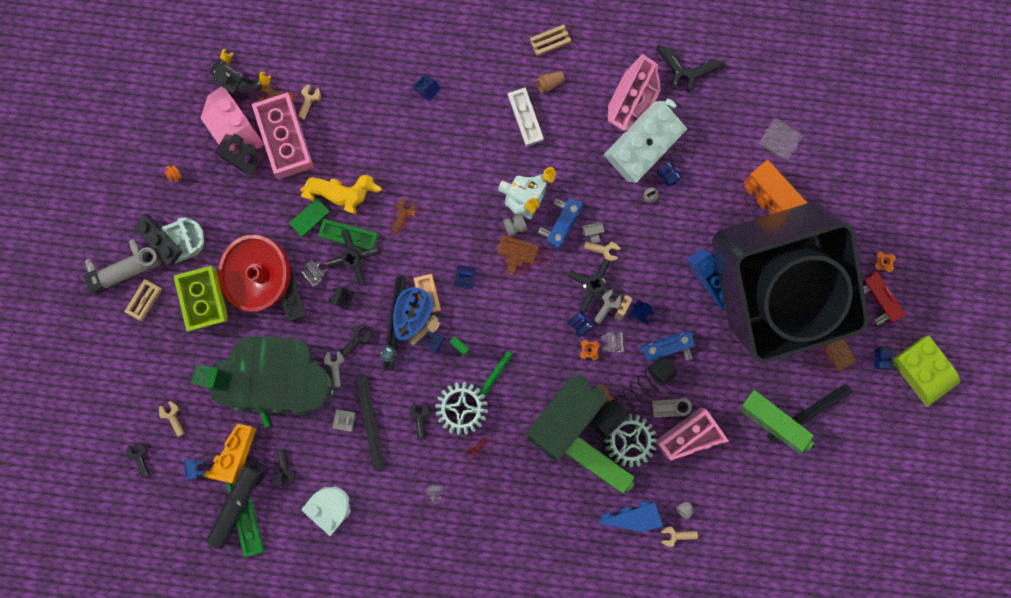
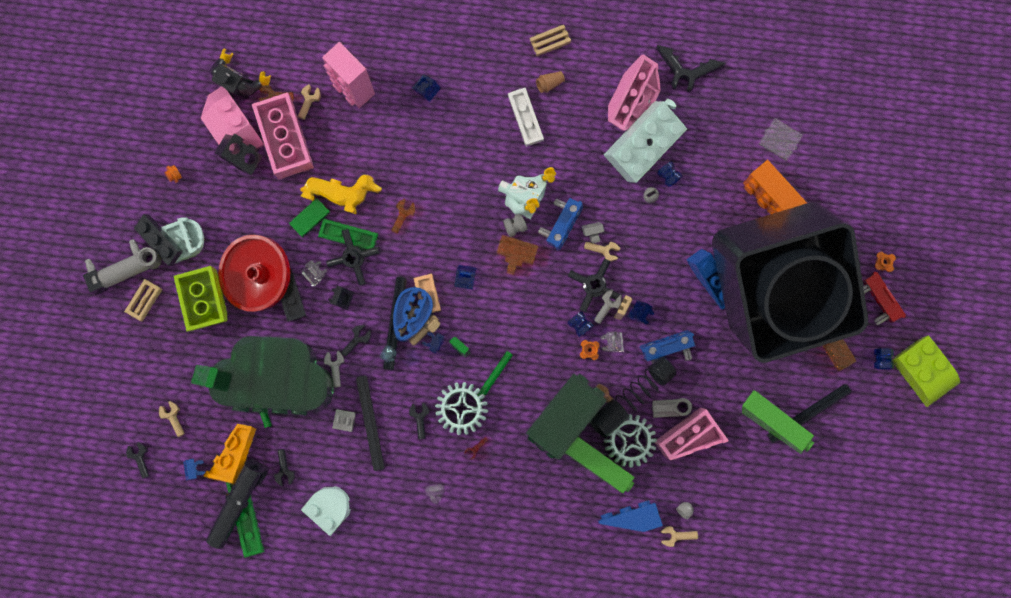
none -> bright pink brick [322,42,375,108]

